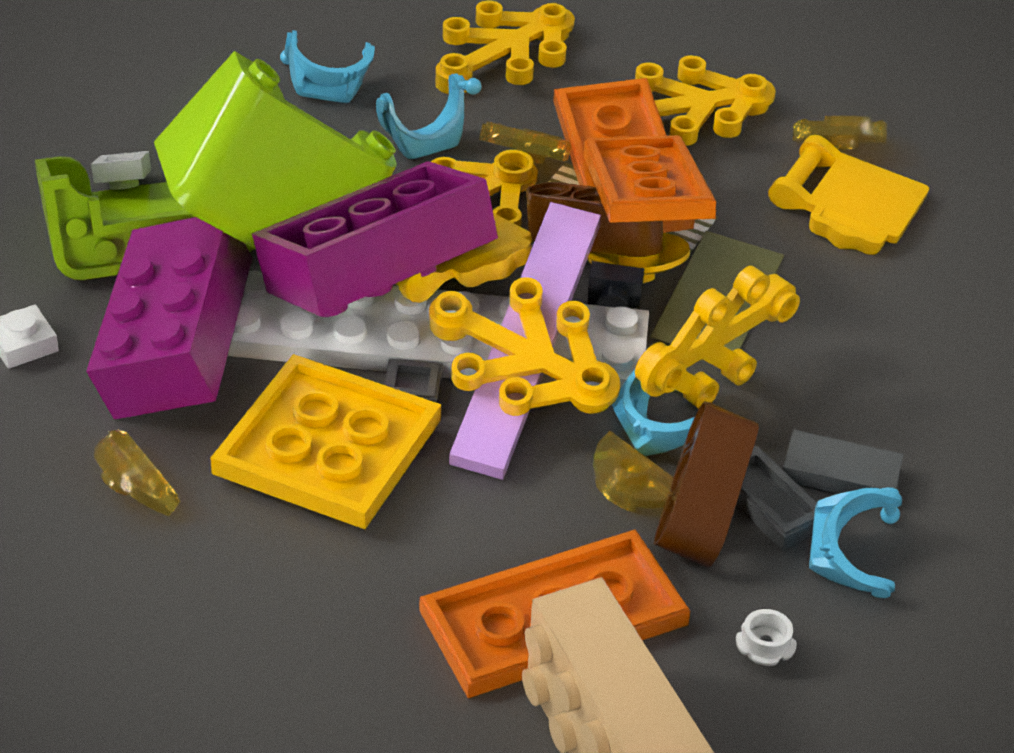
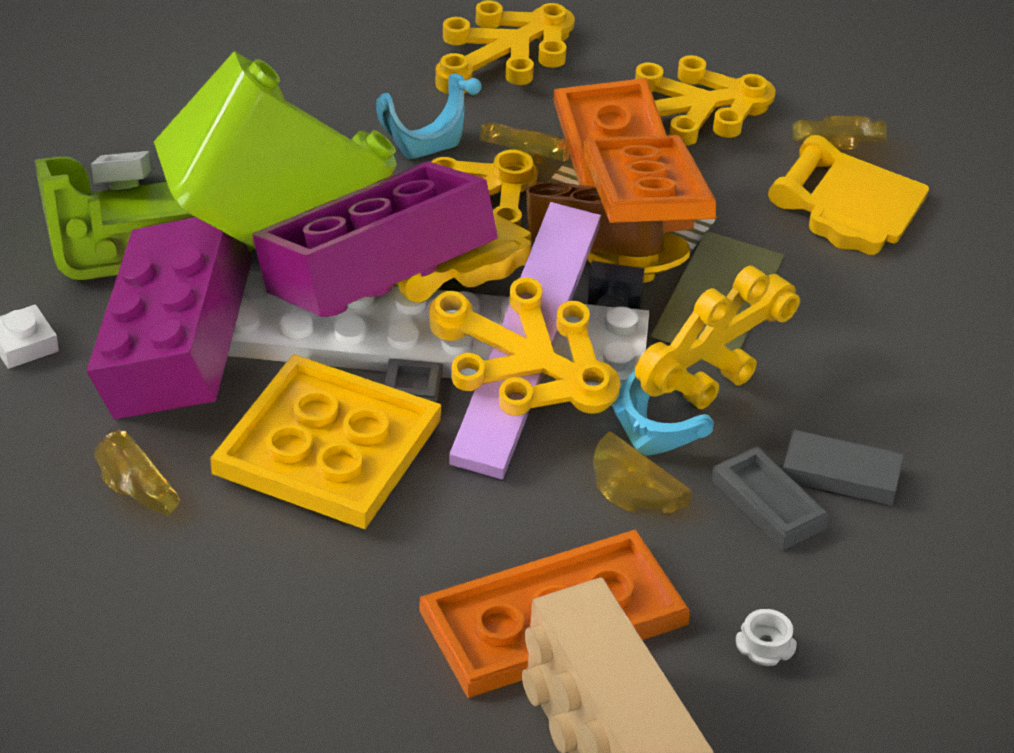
medium azure helmet [280,30,375,103] -> none
reddish brown beam [653,401,759,568] -> none
medium azure helmet [809,487,902,598] -> none

